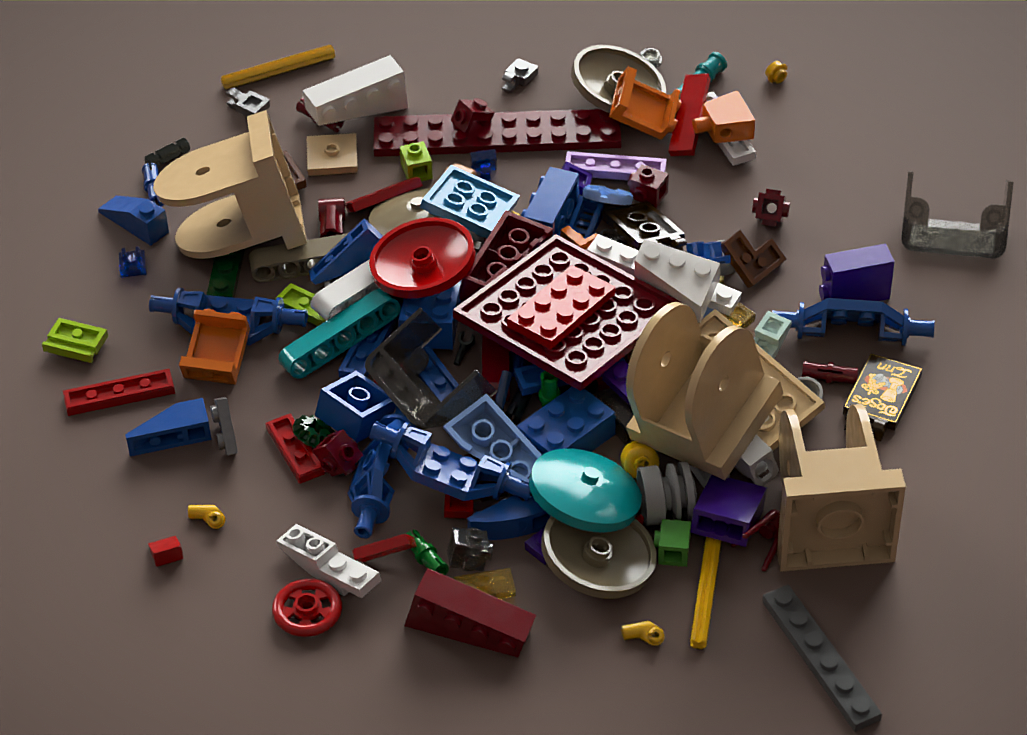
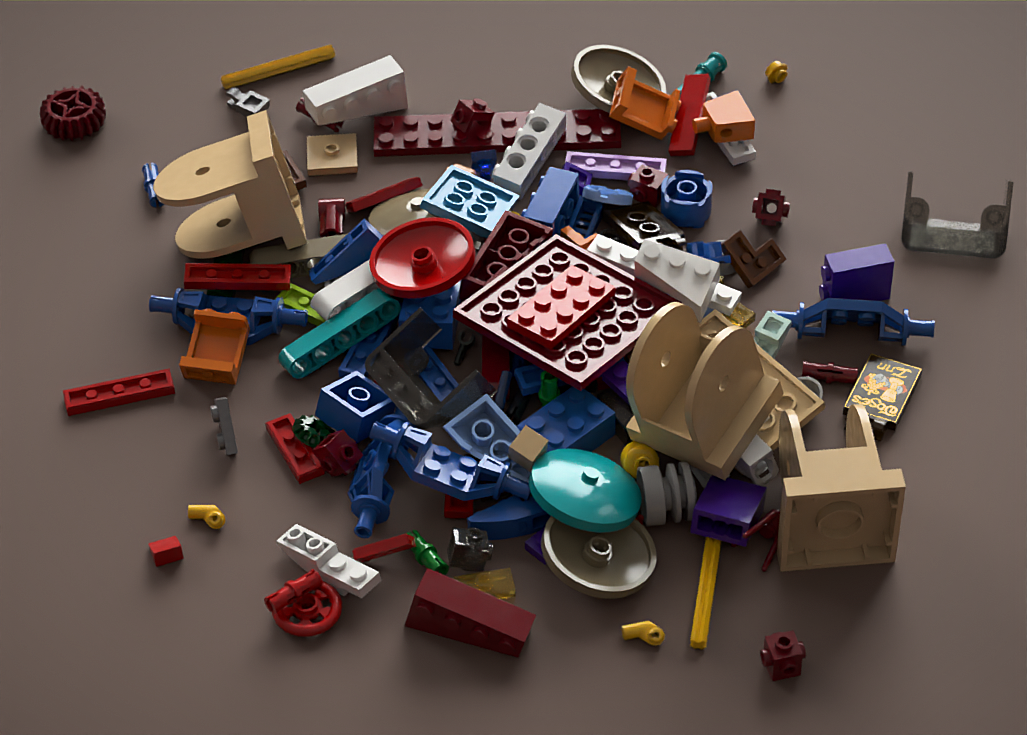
lime plate [42,318,108,363] -> none
blue slope [98,195,169,246] -> none
clear blue tile [119,246,147,278] -> none
blue slope [125,398,212,457] -> none
pearl dark grey axle [144,138,190,169] -> none
lime brick [400,141,433,181] -> none
flat silver plate [502,59,538,93] -> none
clear smoke plate [639,48,662,68] -> none
bright green brick [654,519,691,567] -> none
dark grey plate [762,584,882,732] -> none
none -> dark red gear [39,86,106,142]
none -> red plate [184,263,291,290]
none -> red pin [264,569,323,614]
none -> white brick [492,103,566,200]
none -> tan piece [508,425,549,472]
none -> blue brick [661,170,713,229]
none -> dark red brick [760,630,806,682]

